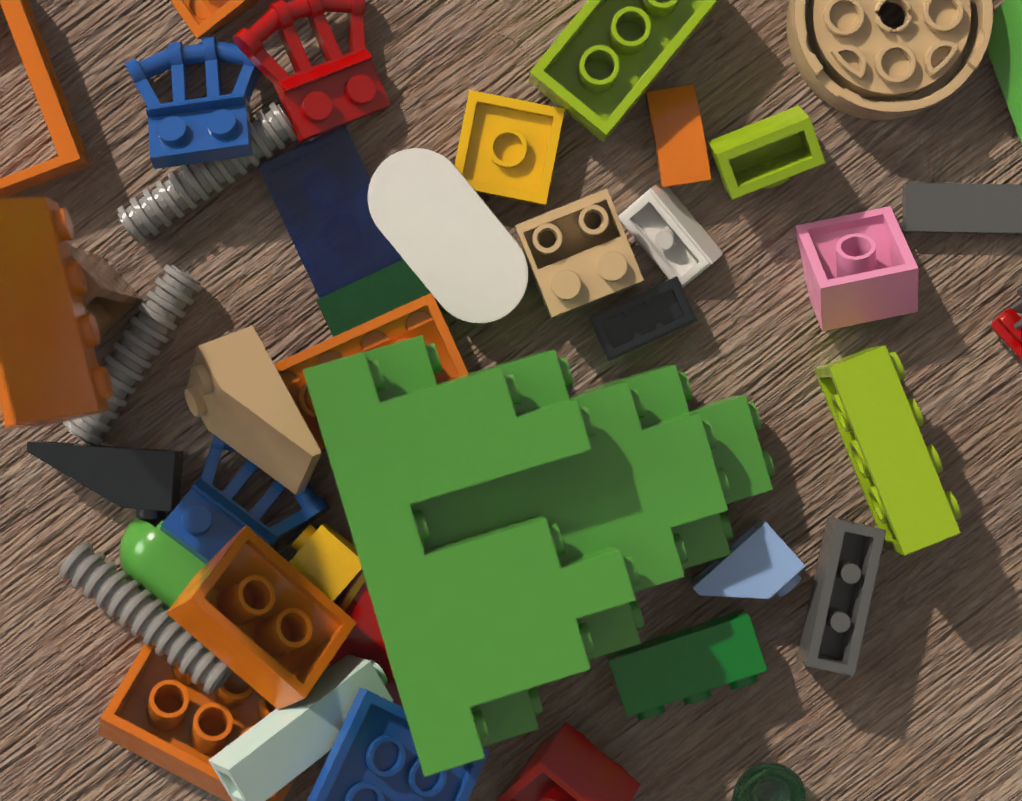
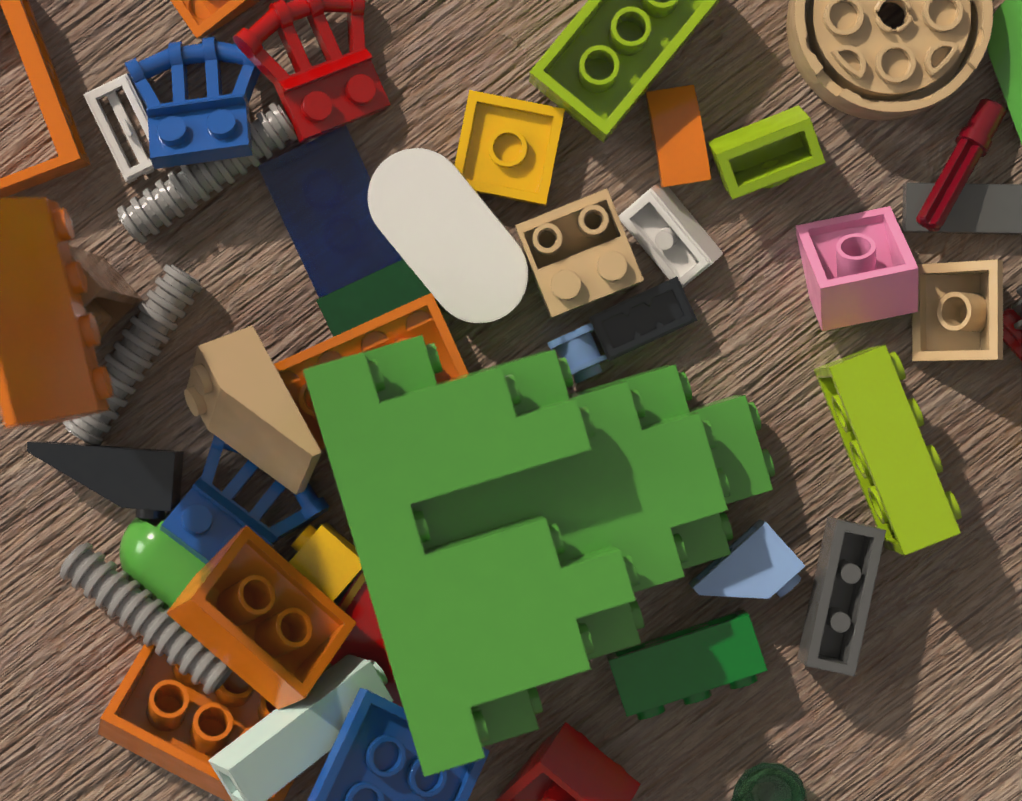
none -> white tile [83,73,155,183]
none -> medium blue brick [547,323,608,384]
none -> tan slope [912,259,1003,361]
none -> dark red axle [916,99,1006,232]

